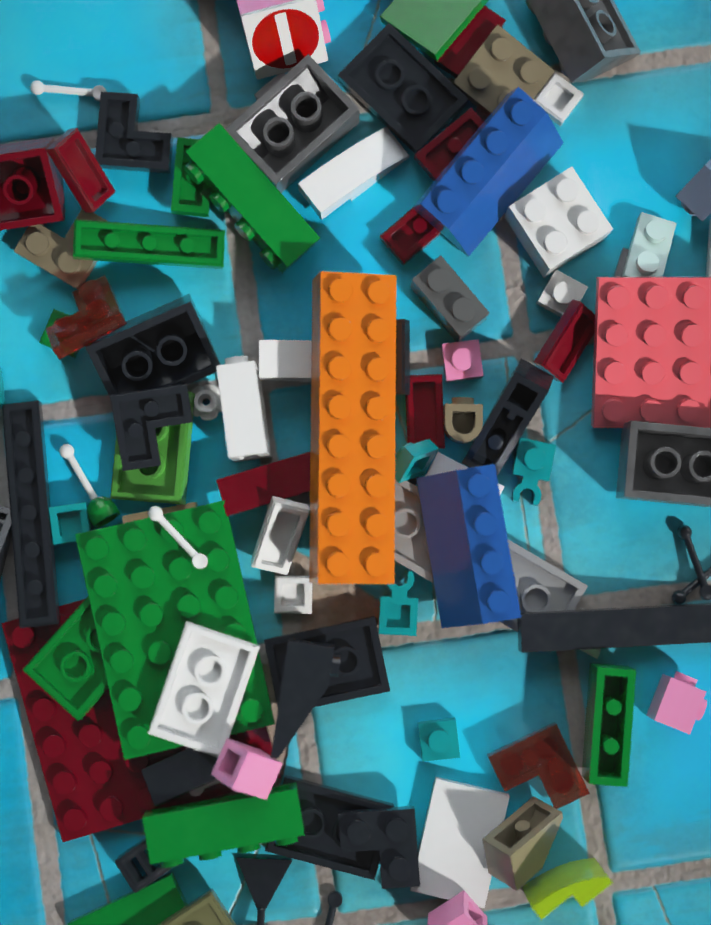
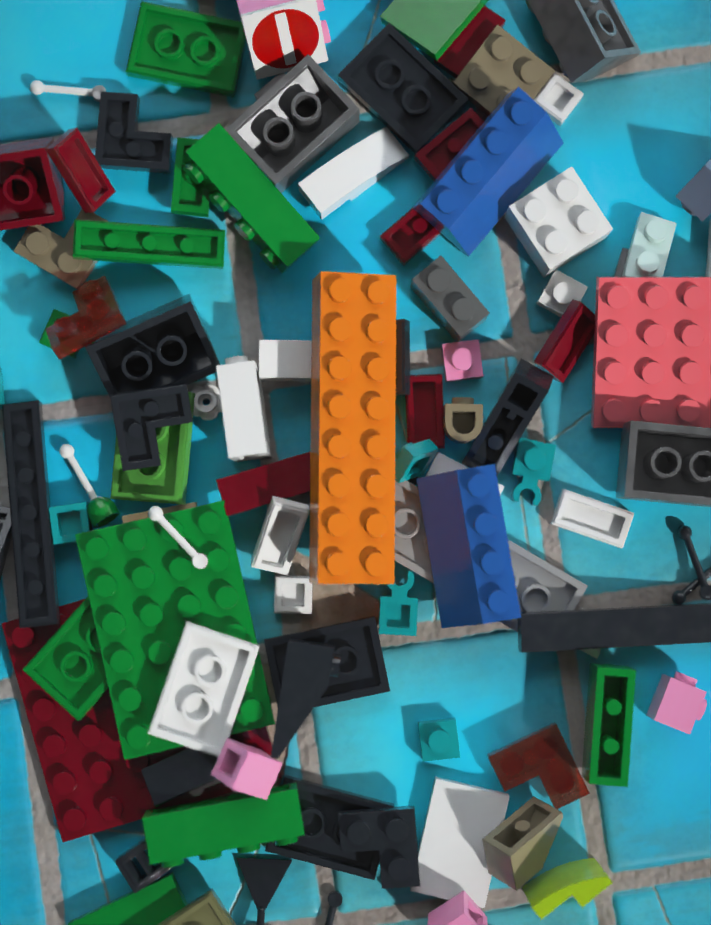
none -> green tile [126,1,247,98]
none -> white tile [550,489,635,548]

